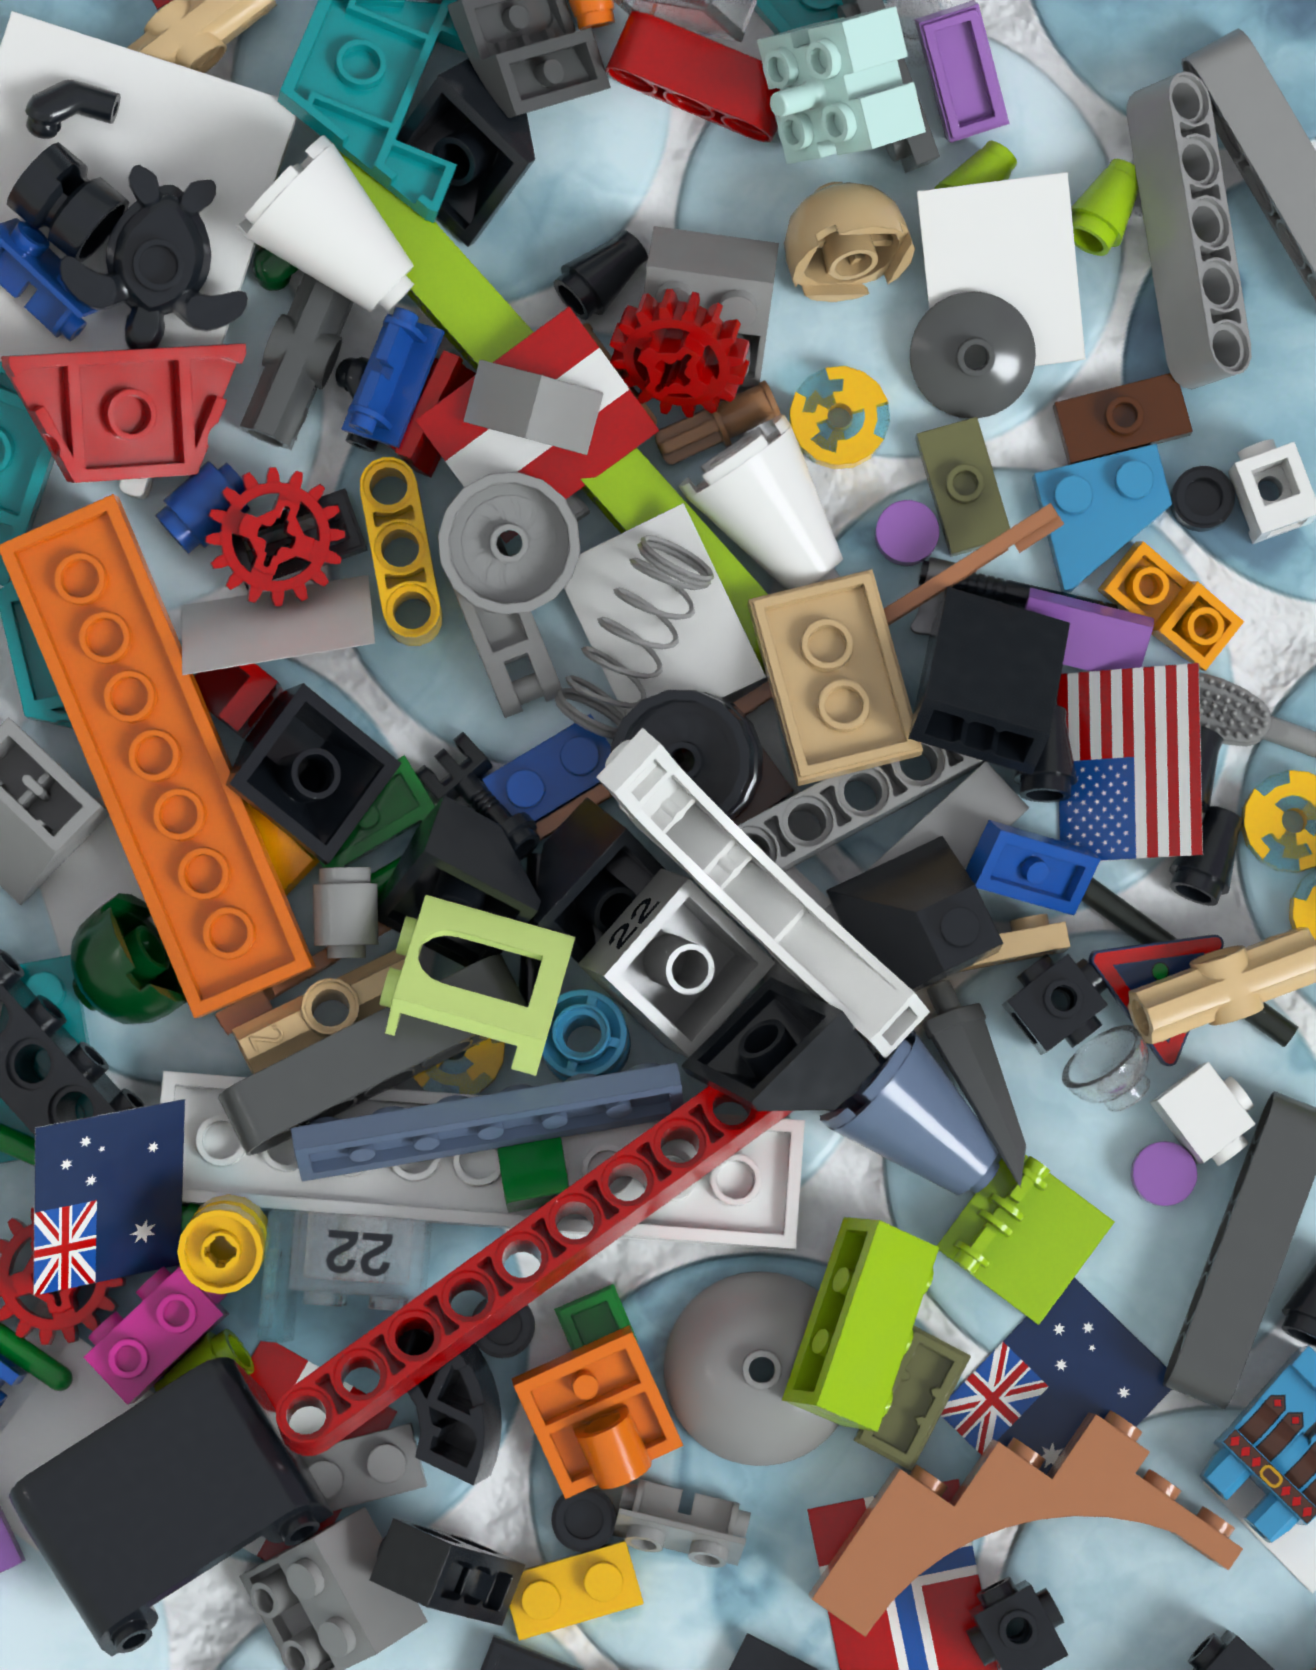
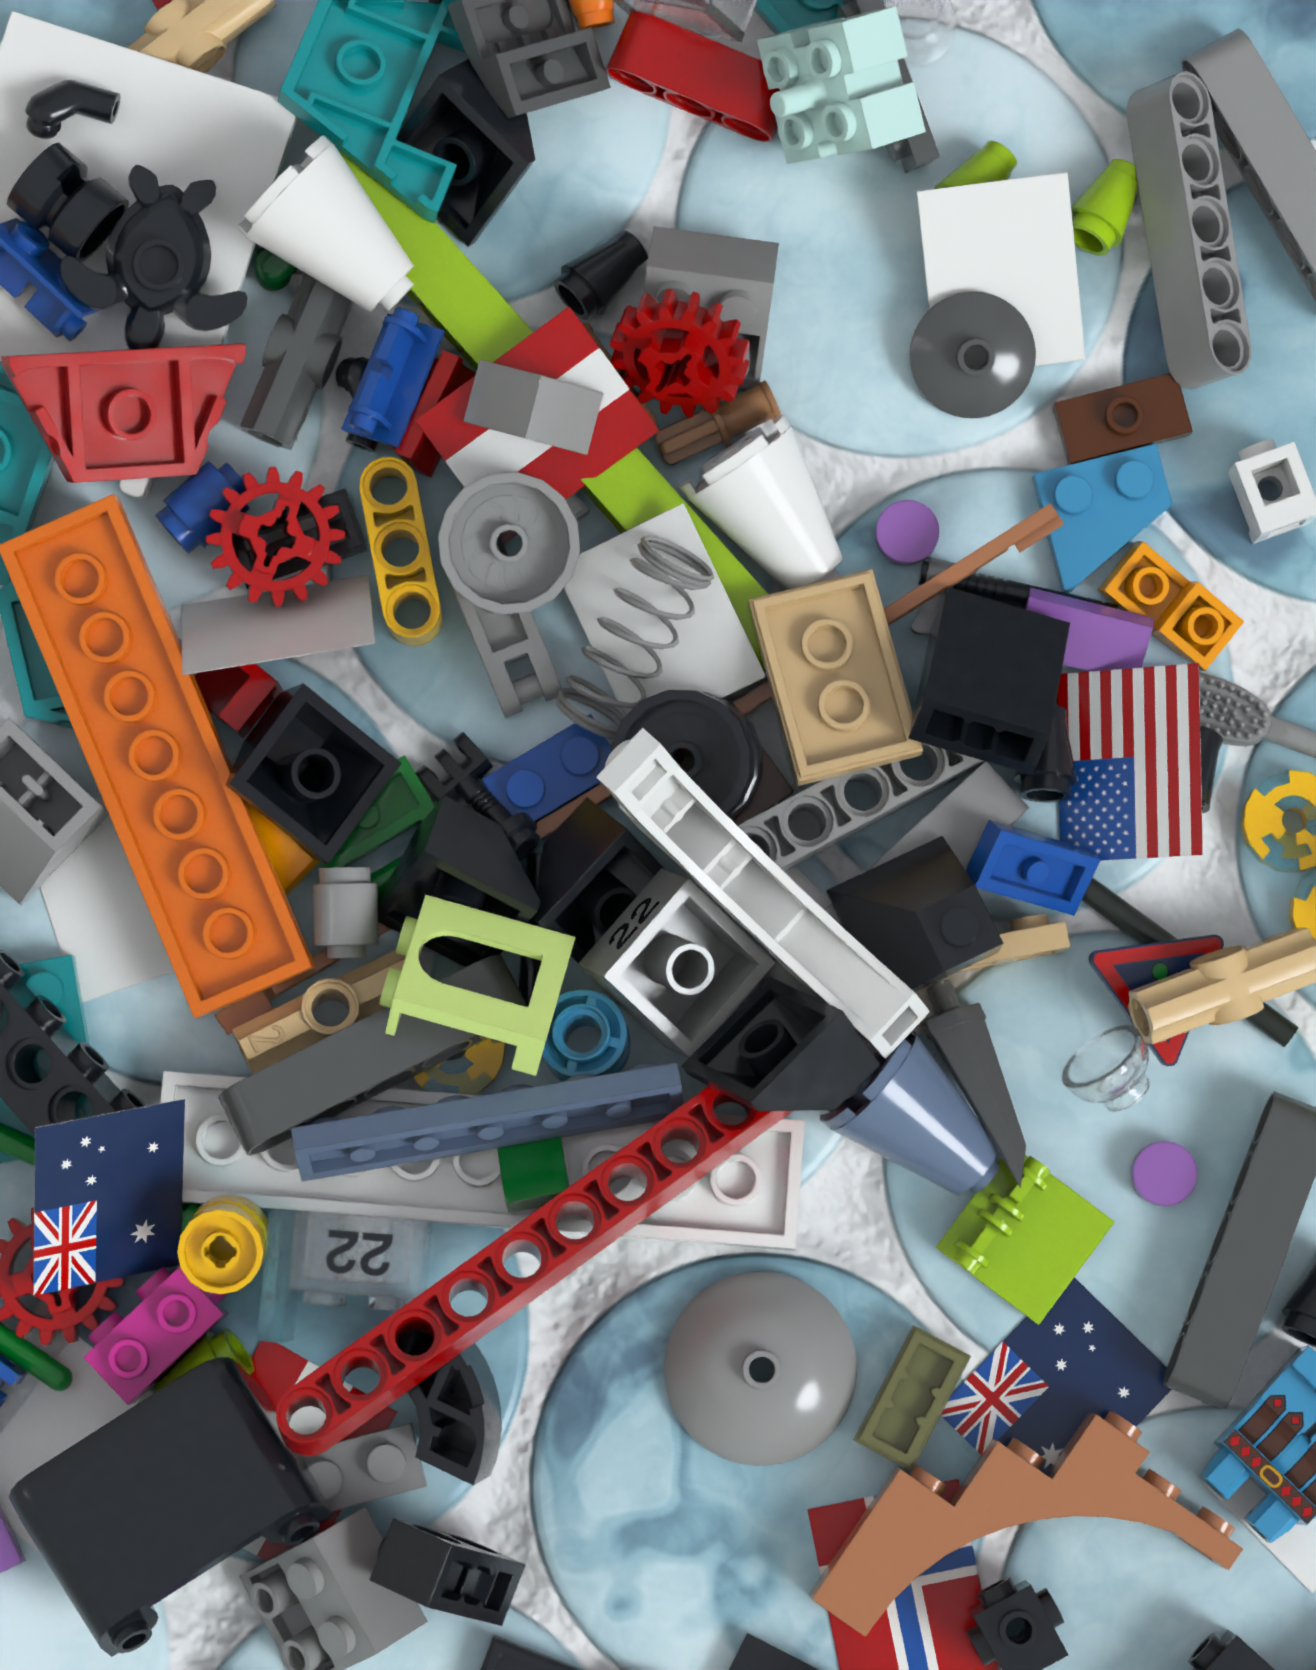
dark green cylinder [71,893,187,1024] -> none
black tile [472,1298,535,1358] -> none
yellow plate [510,1540,644,1641] -> none
orange plate [511,1325,684,1499] -> none
black tile [551,1487,616,1552] -> none
green tile [554,1284,638,1351] -> none
light grey hinge [612,1479,751,1568] -> none
lime brick [782,1217,939,1432] -> none
tan cylinder [784,182,915,302] -> none
yellow piece [789,366,890,469] -> none
medium lavender tile [914,0,1010,143] -> none
olive plate [915,417,1010,557] -> none
black brick [1002,954,1108,1055] -> none
white brick [1150,1062,1255,1166] -> none
black cone [1169,806,1243,906] -> none
black tile [1170,466,1235,532] -> none

